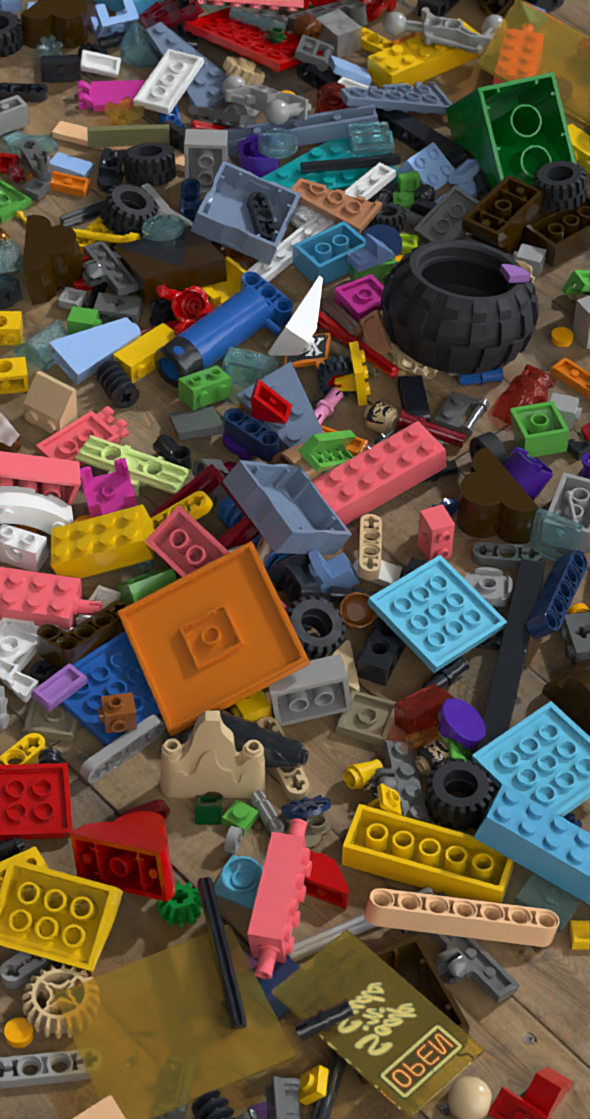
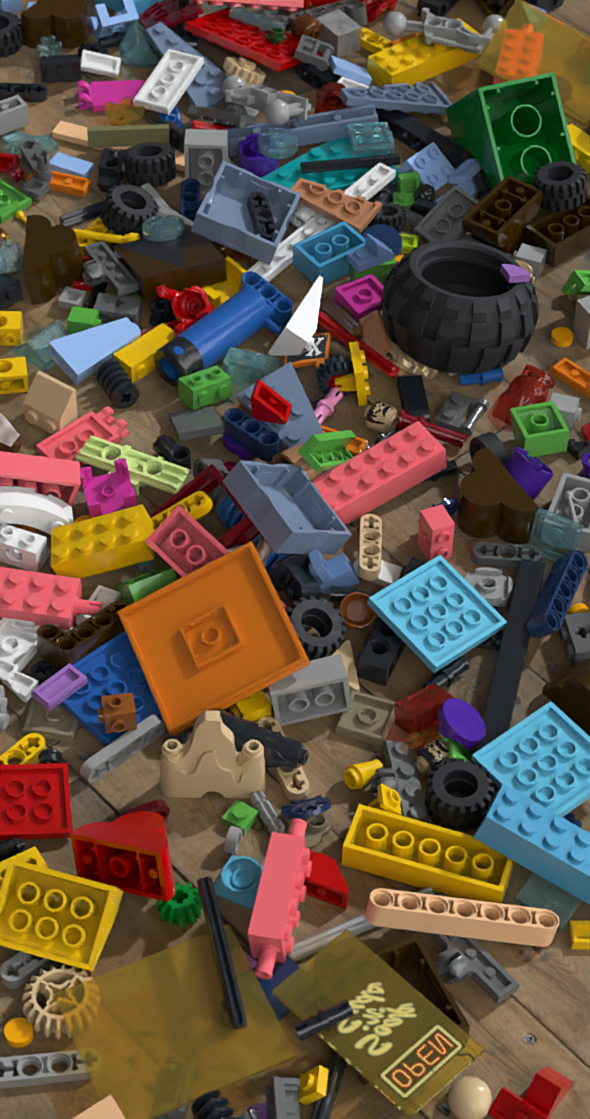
dark green slope [195,795,222,825] -> none

